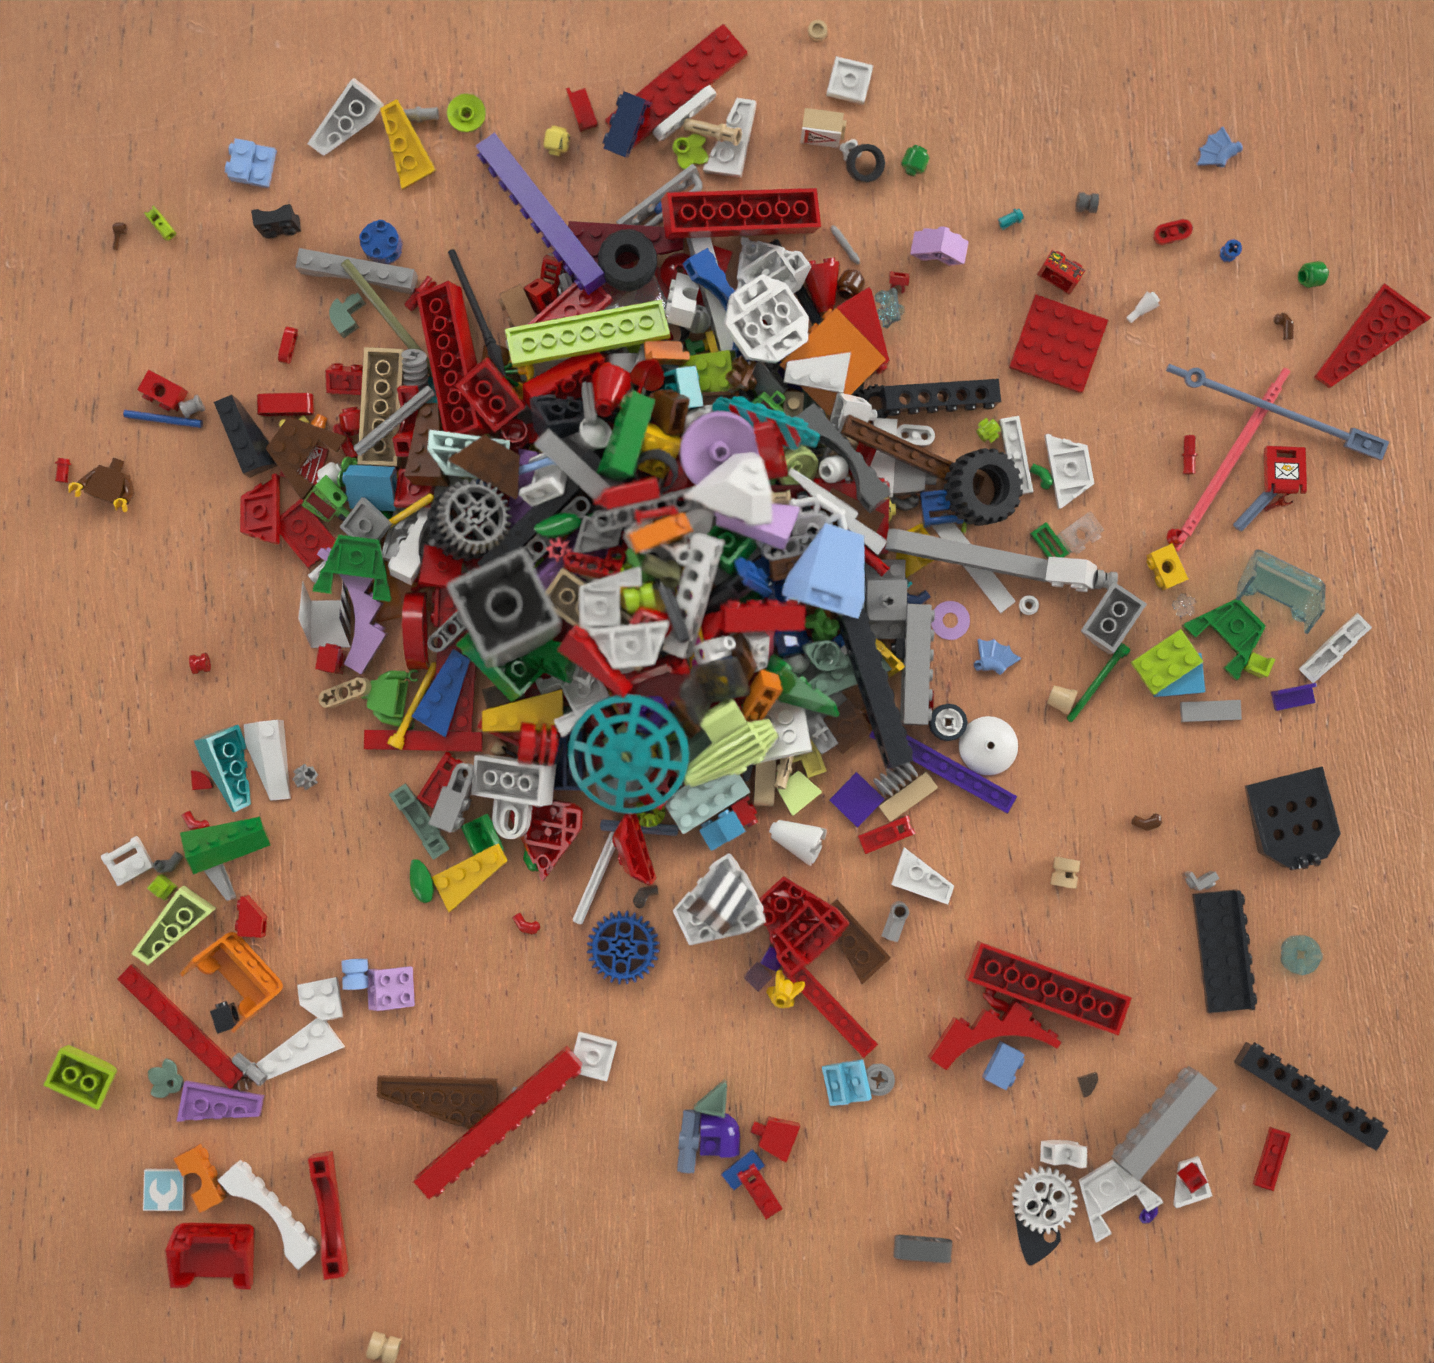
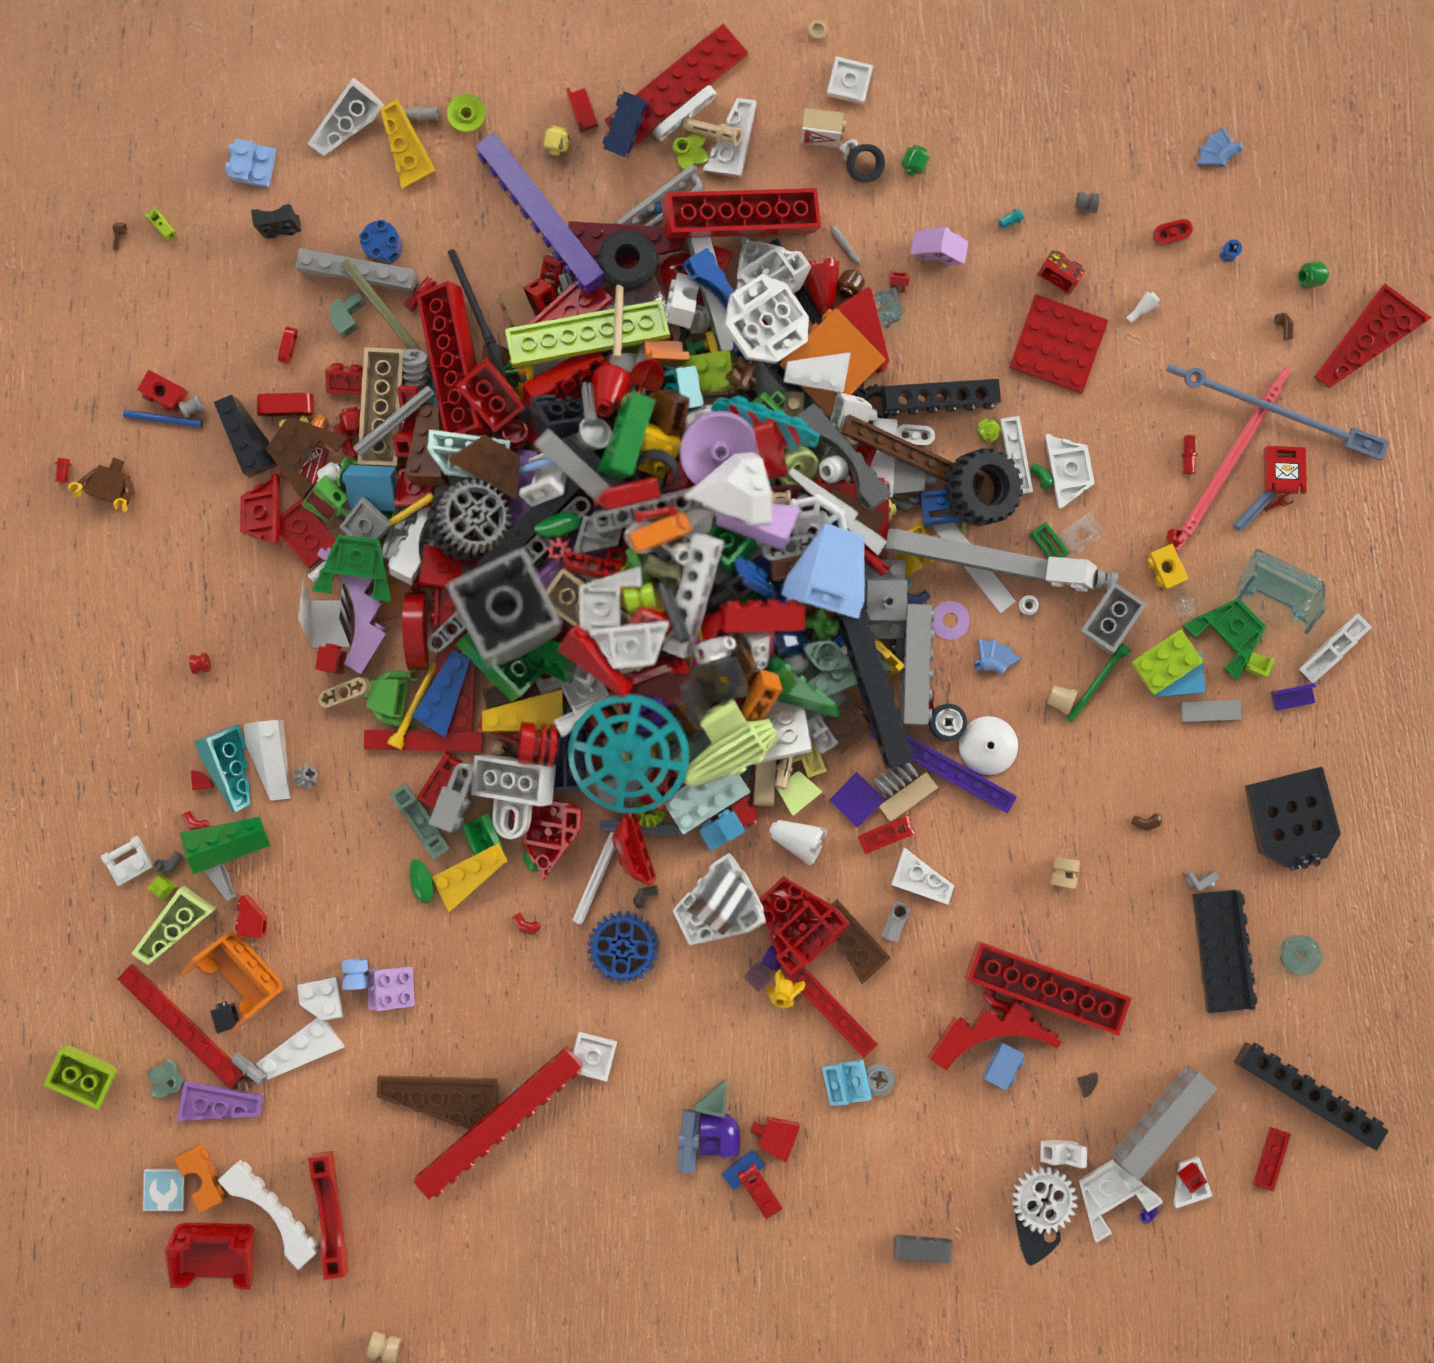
none -> tan bar [613,285,624,359]

